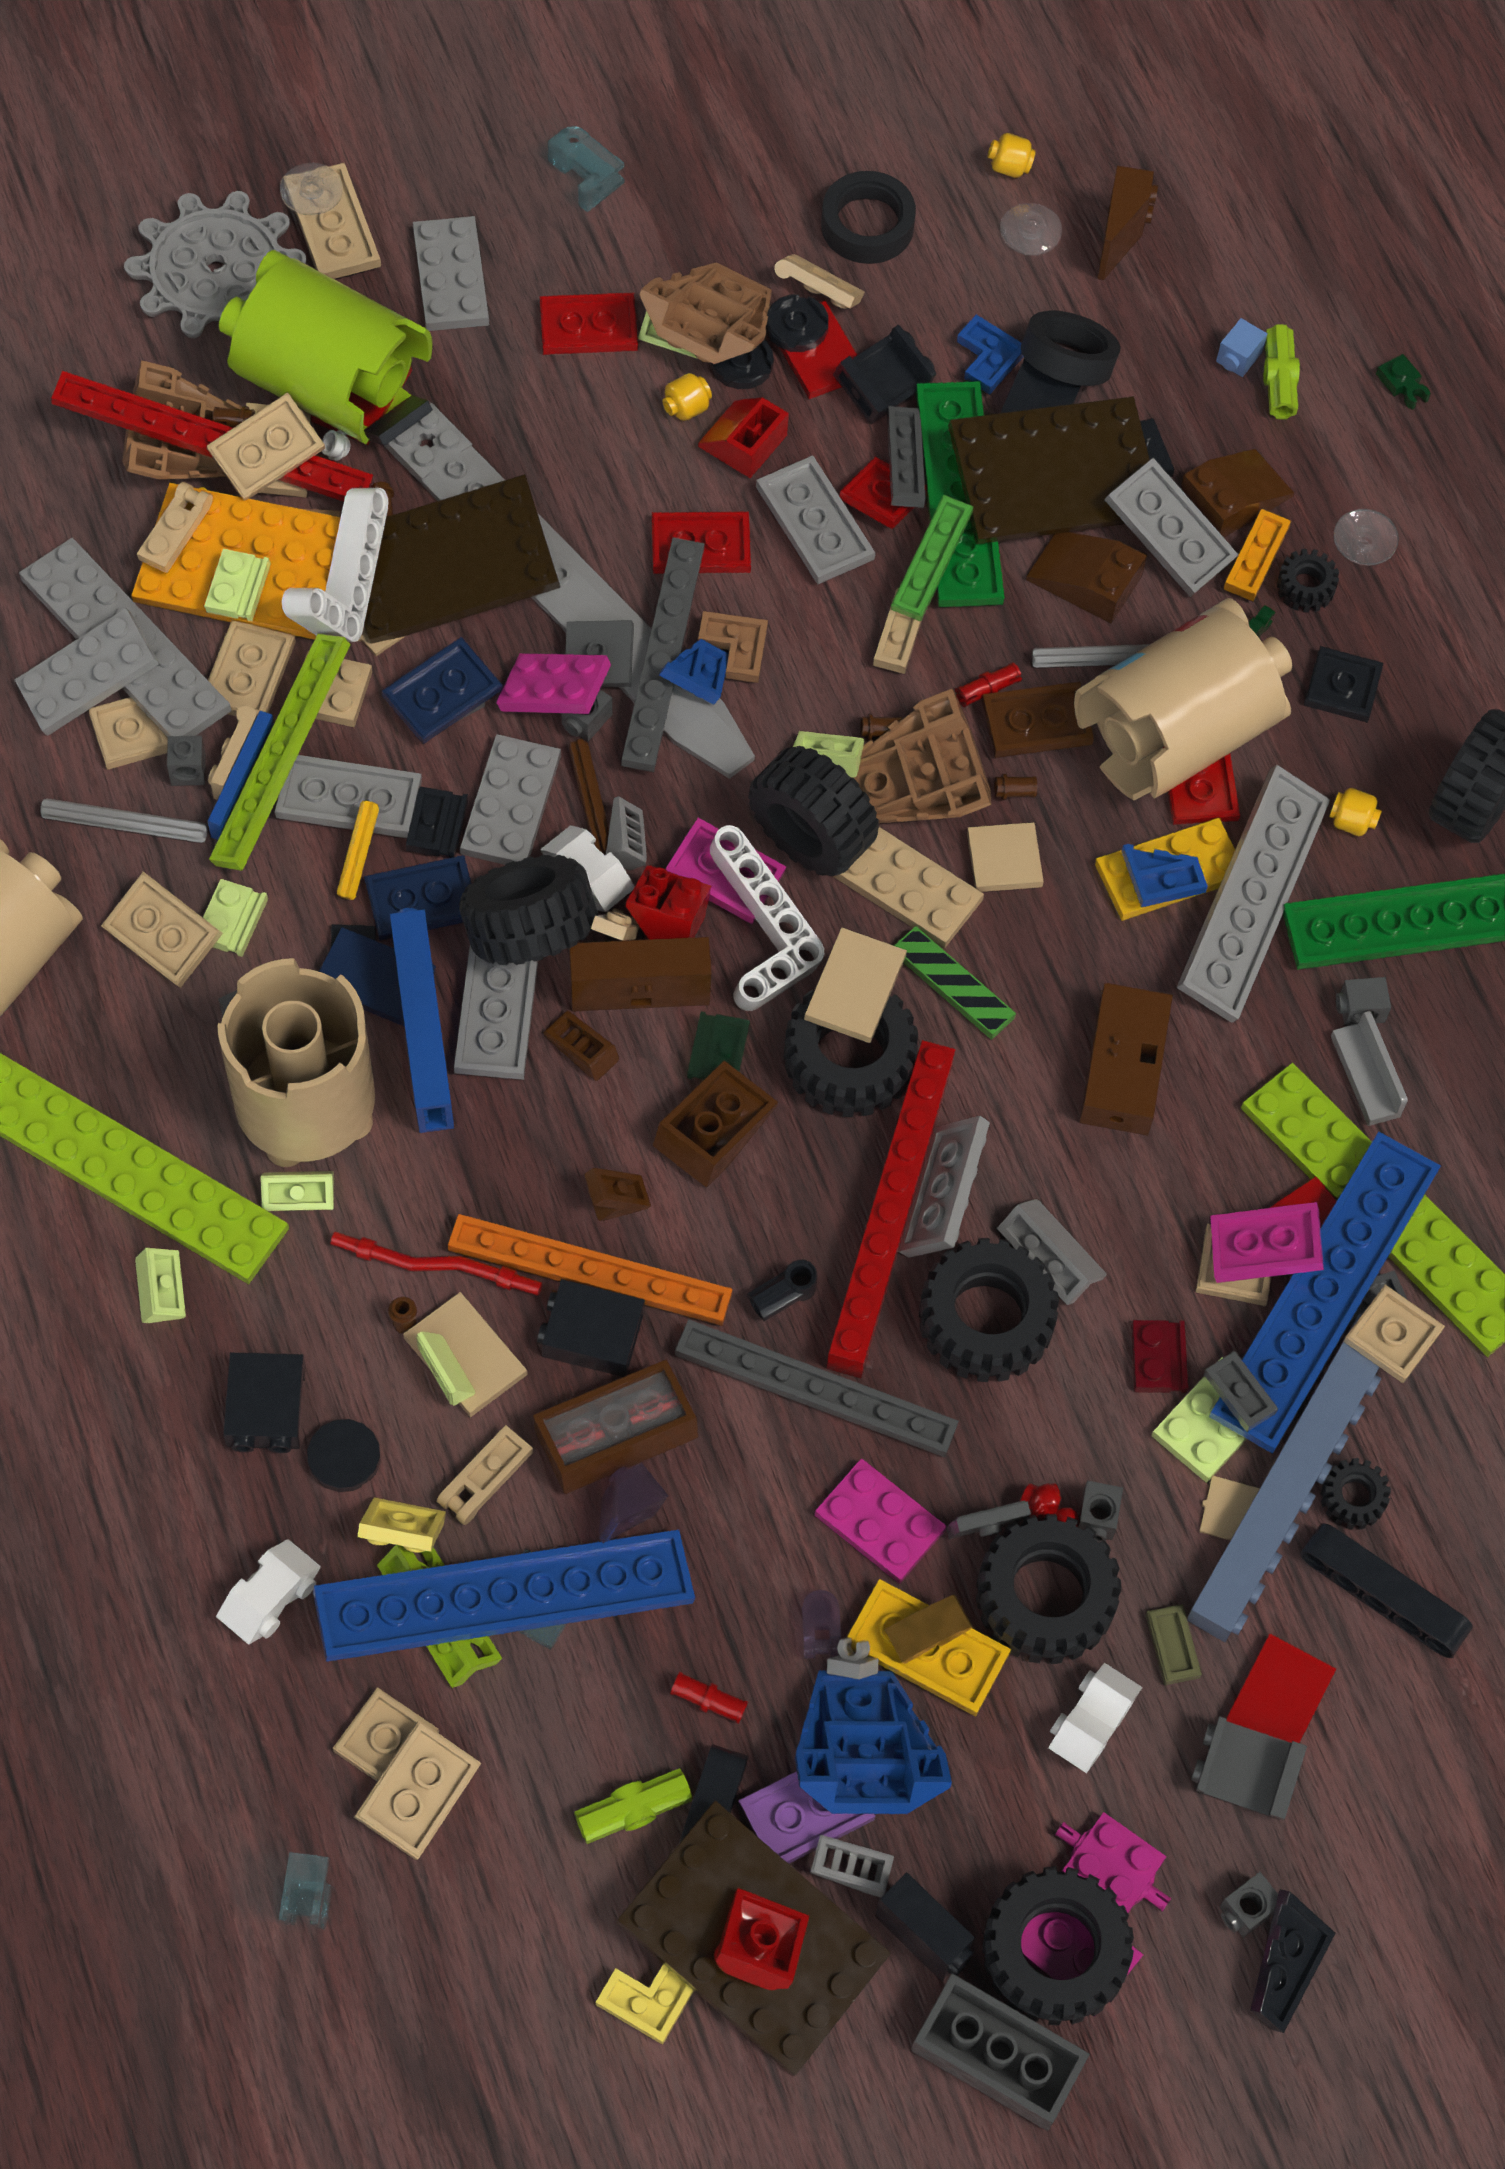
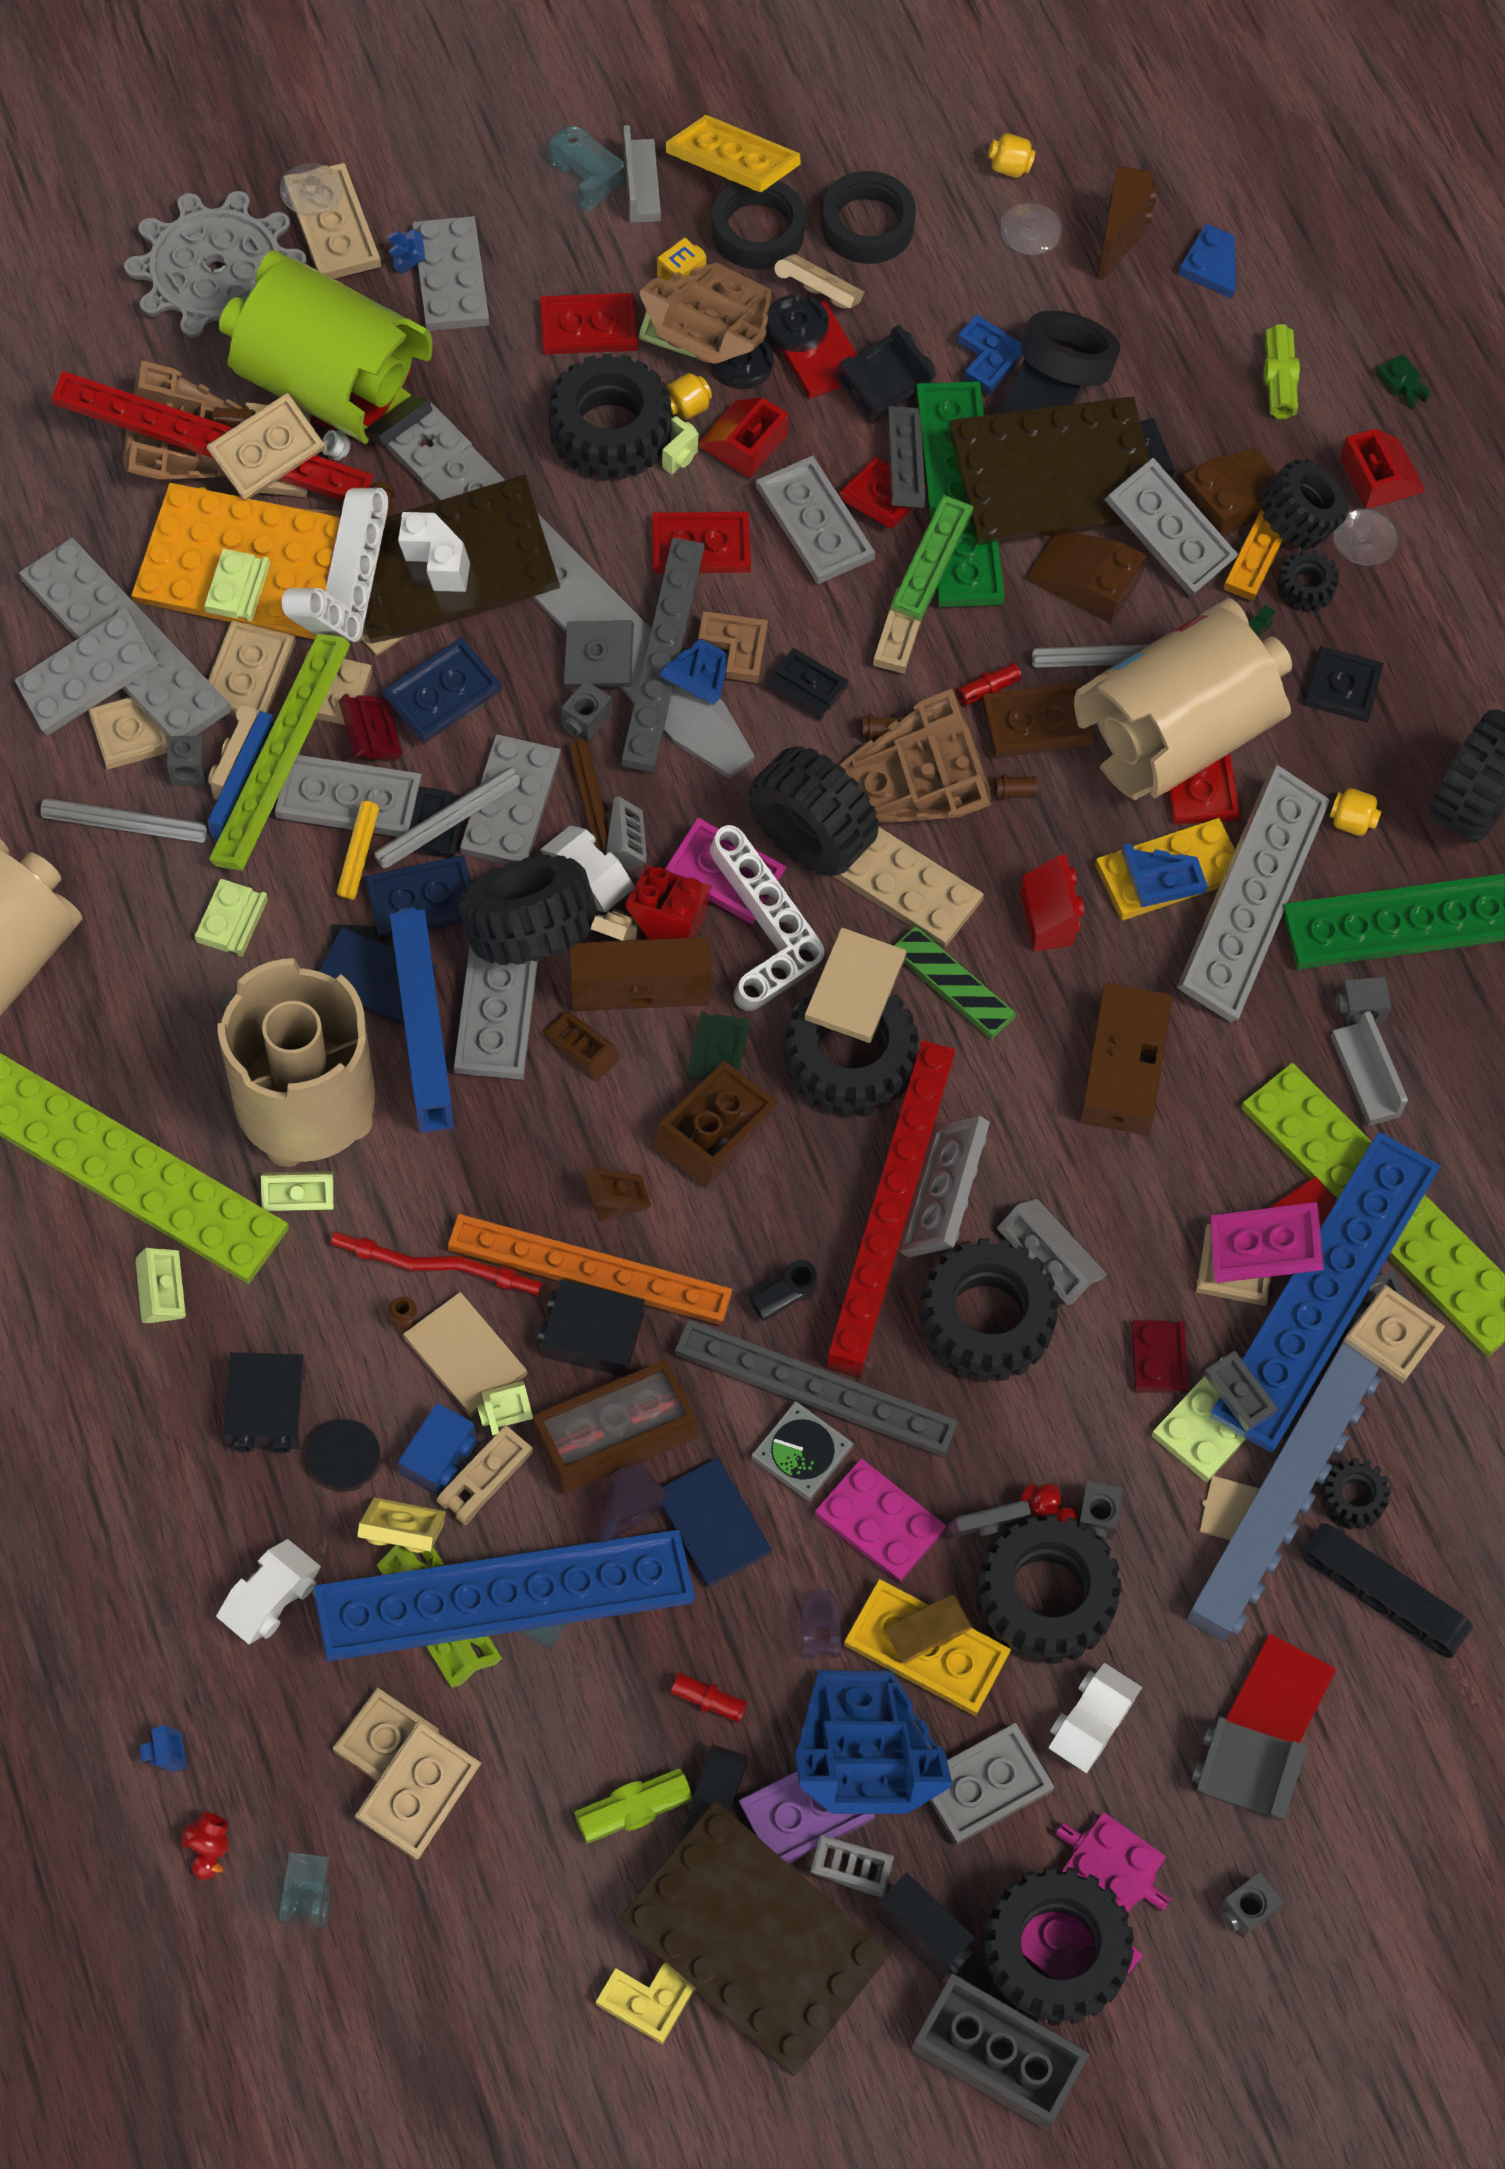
tan tile [101,872,223,988] -> none
tan plate [137,482,213,573] -> none
yellowish green slope [416,1332,475,1406] -> none
dark pink plate [496,653,611,714] -> none
red slope [714,1888,809,1990] -> none
yellowish green slope [793,731,864,778] -> none
light grey tile [827,1637,879,1679] -> none
tan tile [967,822,1044,892] -> none
olive tile [1145,1604,1202,1686] -> none
medium blue brick [1216,318,1268,377] -> none
black wing [1250,1889,1336,2033] -> none
none -> blue tile [139,1725,187,1772]
none -> red animal [181,1812,229,1880]
none -> dark red plate [338,694,402,761]
none -> light grey axle [375,767,520,868]
none -> blue tile [387,229,425,274]
none -> white brick [398,512,470,592]
none -> blue brick [398,1403,477,1495]
none -> yellowish green bracket [477,1381,533,1436]
none -> black tyre [548,354,671,480]
none -> light grey panel [623,125,661,223]
none -> dark blue tile [654,1458,772,1588]
none -> yellow brick [657,238,706,281]
none -> yellowish green bracket [662,416,698,475]
none -> yellow plate [666,115,801,193]
none -> black tyre [711,180,806,270]
none -> tile [751,1401,854,1502]
none -> black plate [766,648,848,721]
none -> light grey plate [929,1723,1055,1845]
none -> red slope [1019,854,1084,952]
none -> blue wing [1178,223,1236,299]
none -> black tyre [1259,459,1349,549]
none -> red slope [1340,428,1425,510]

